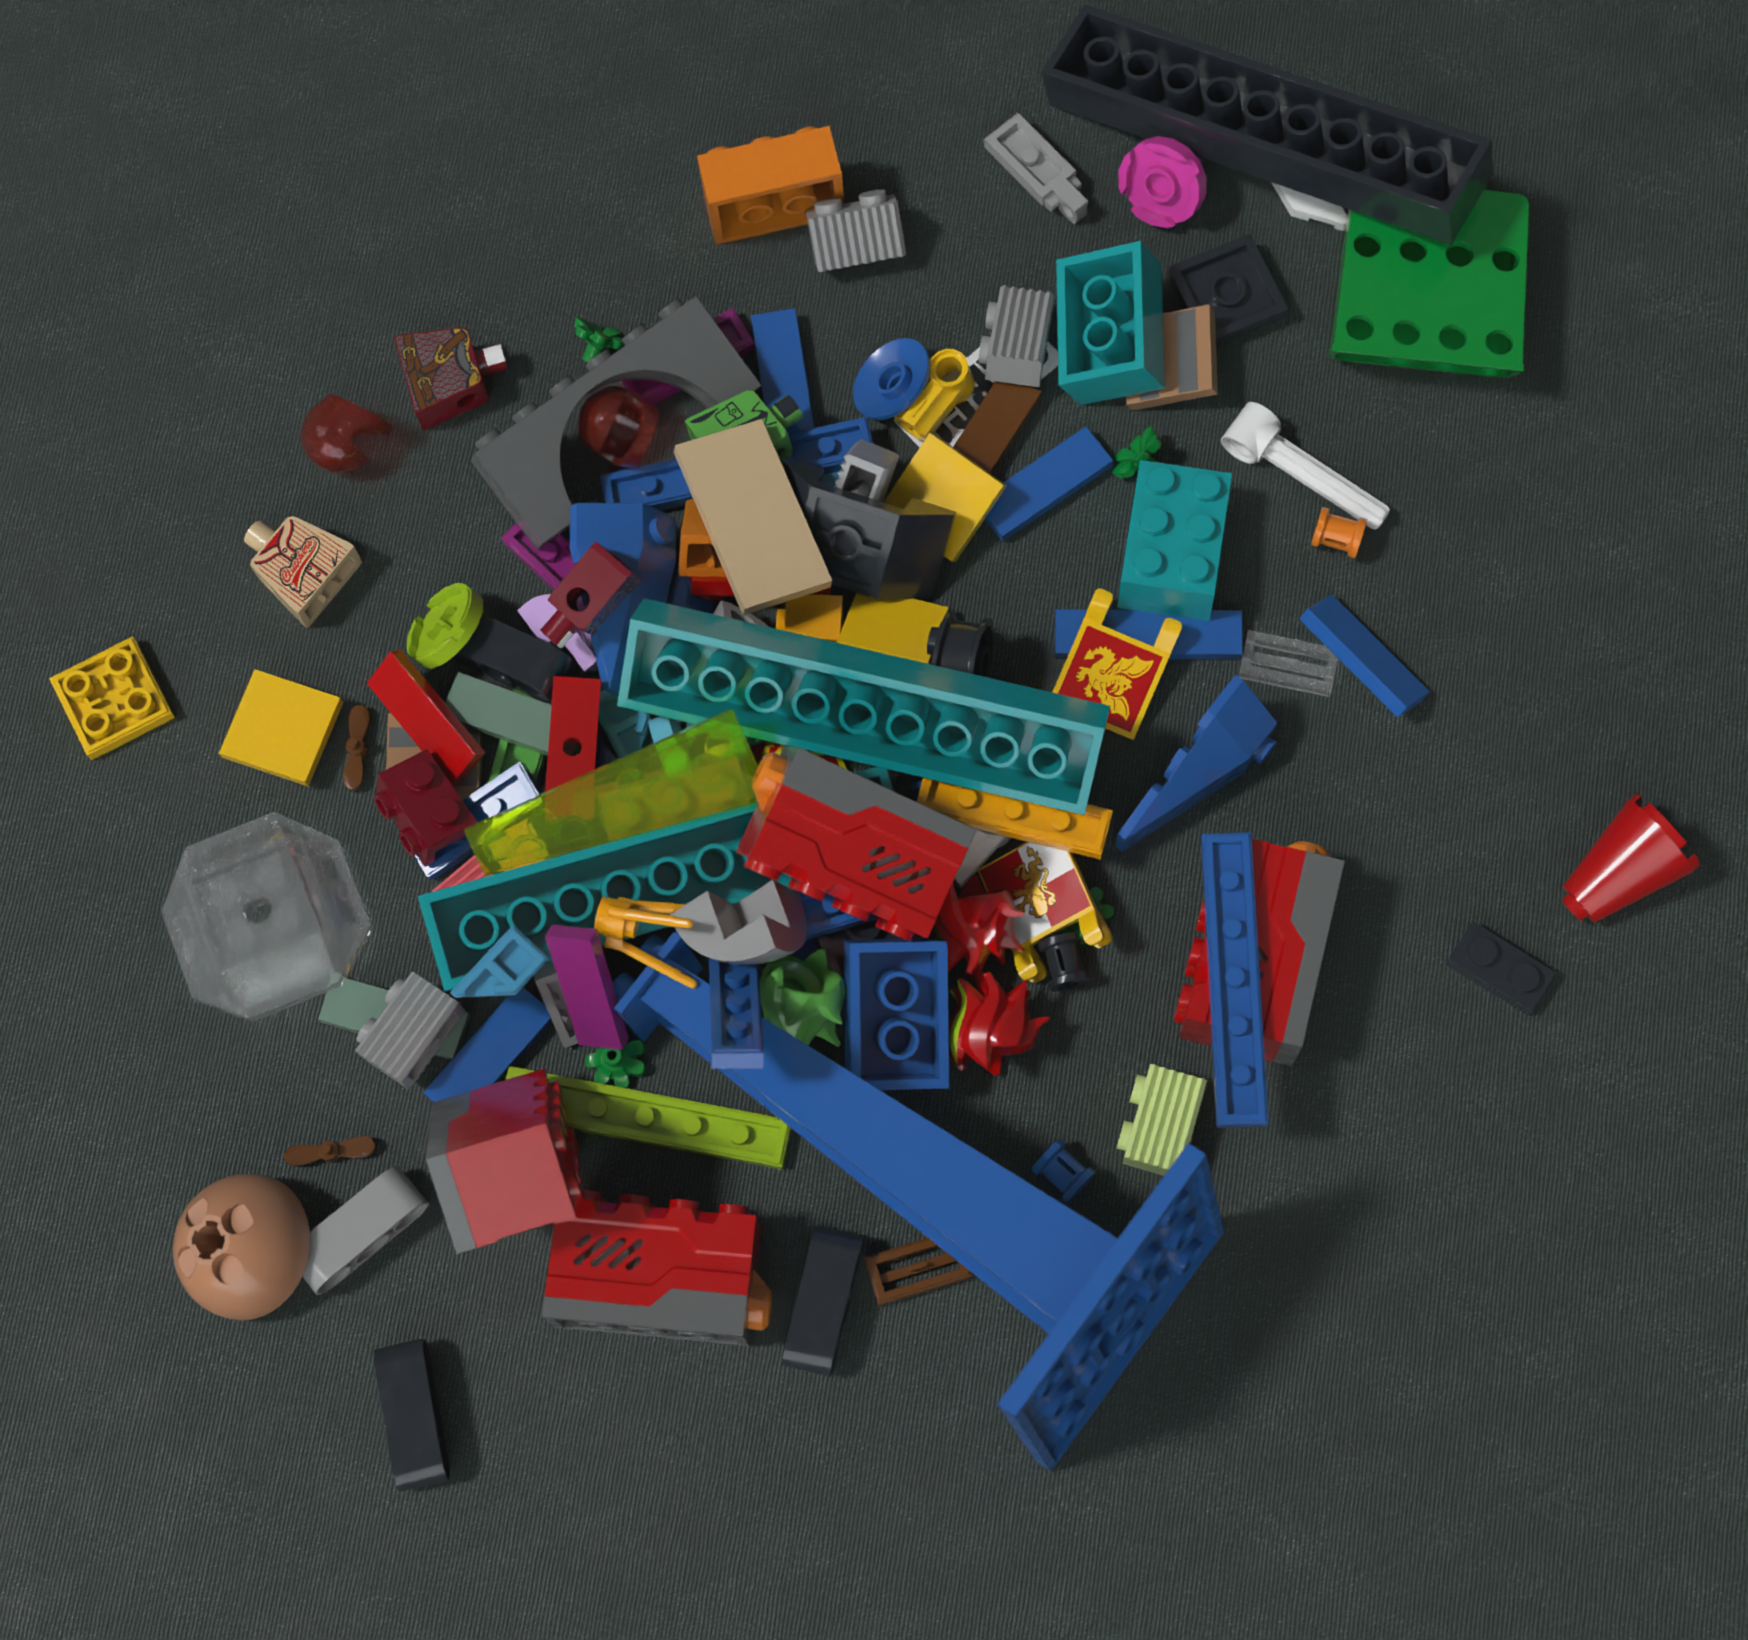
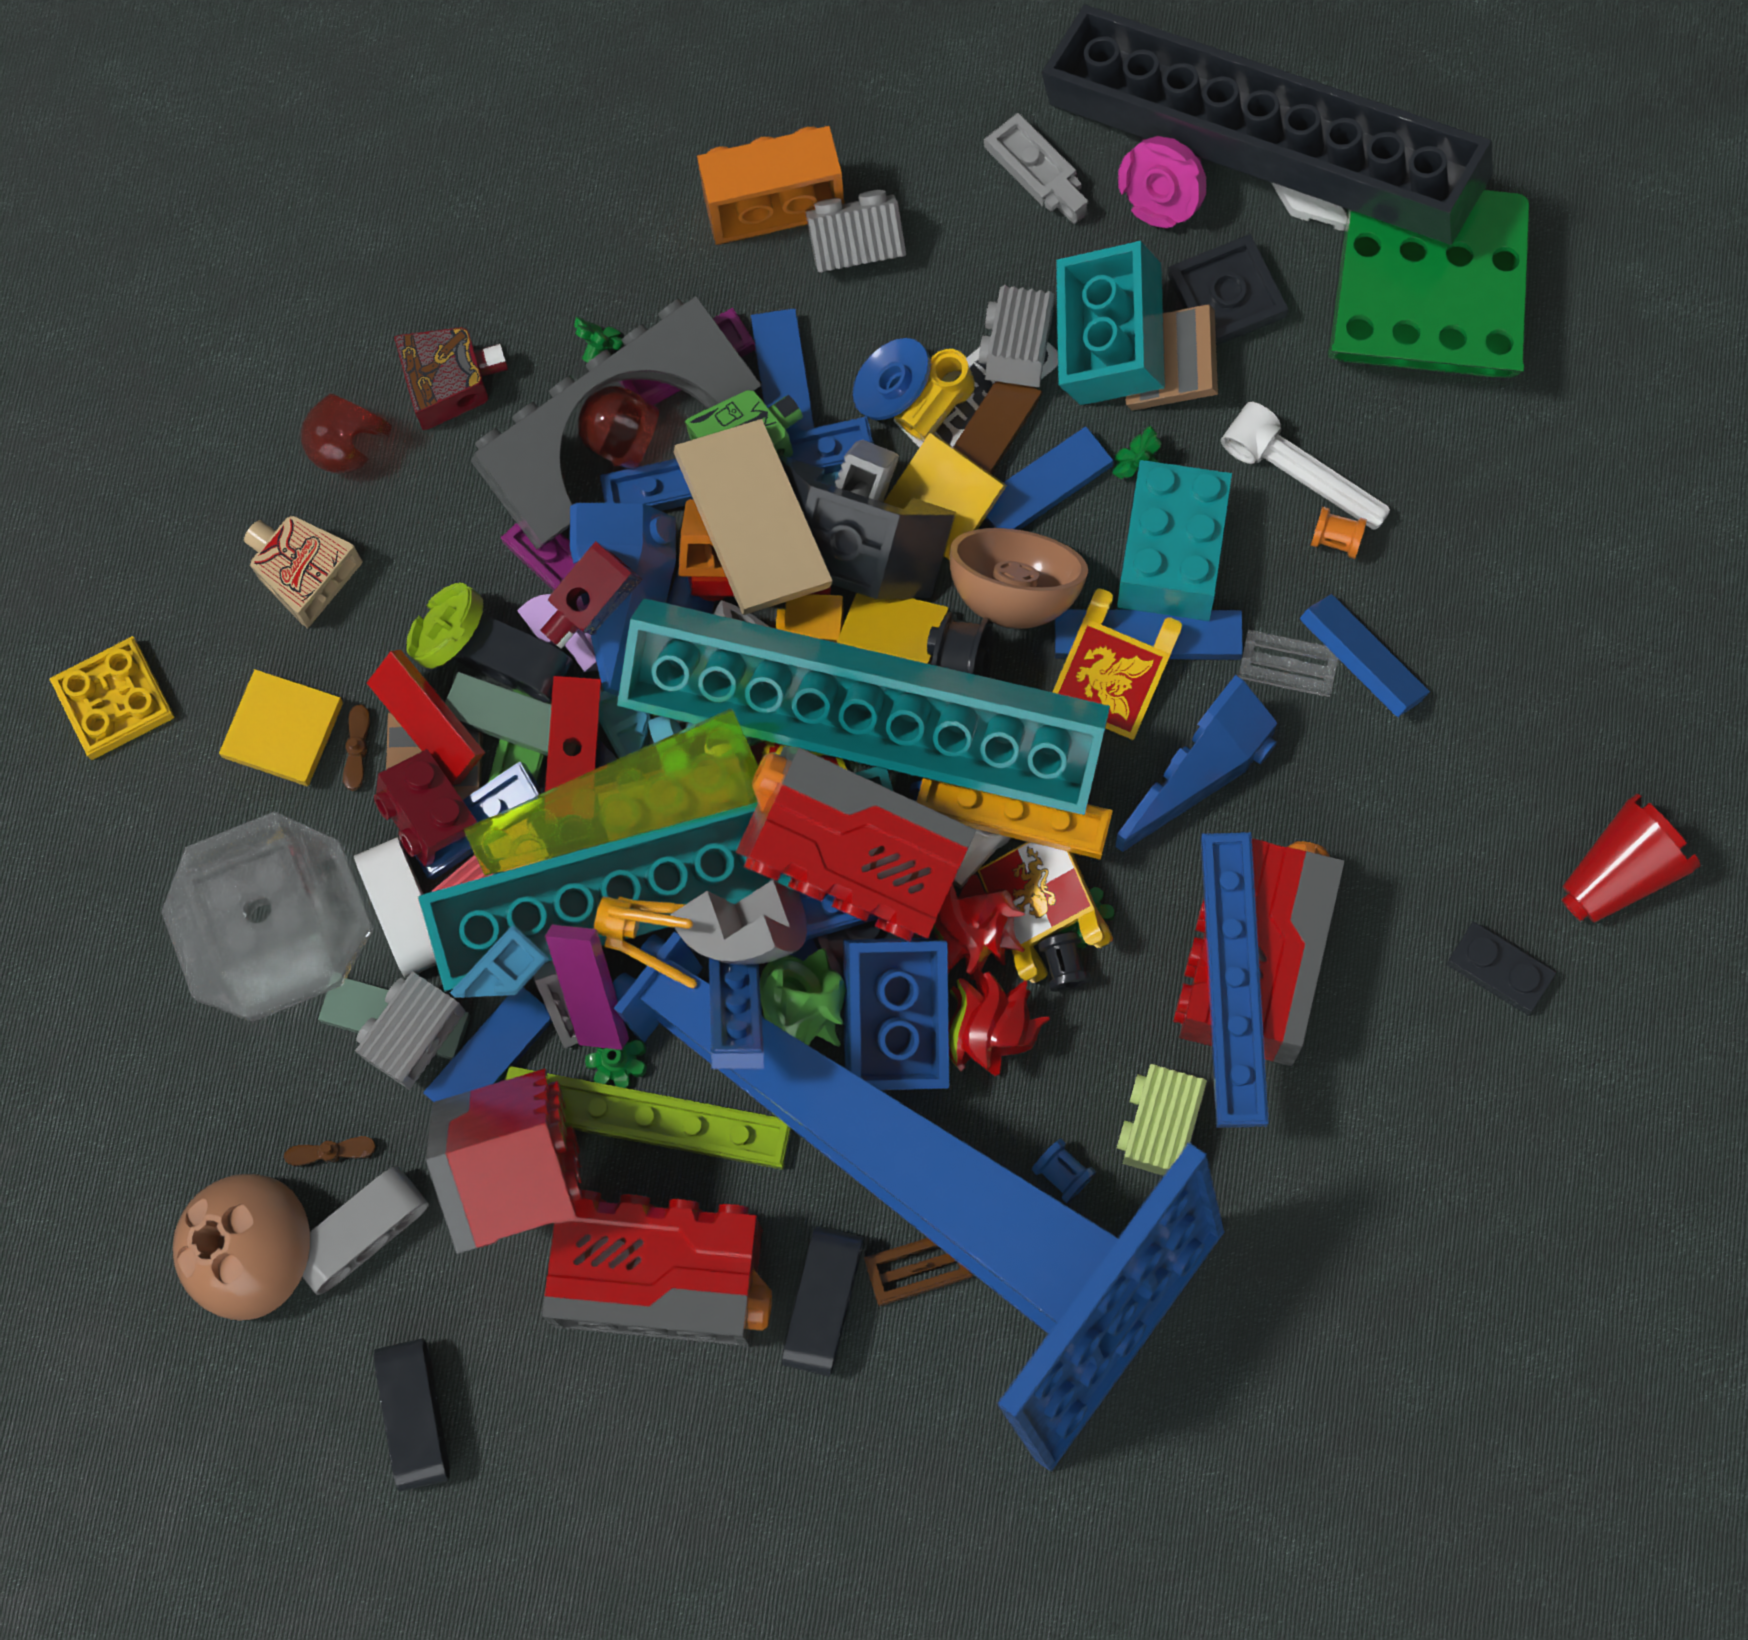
none -> white beam [354,837,437,979]
none -> nougat piece [950,528,1088,629]

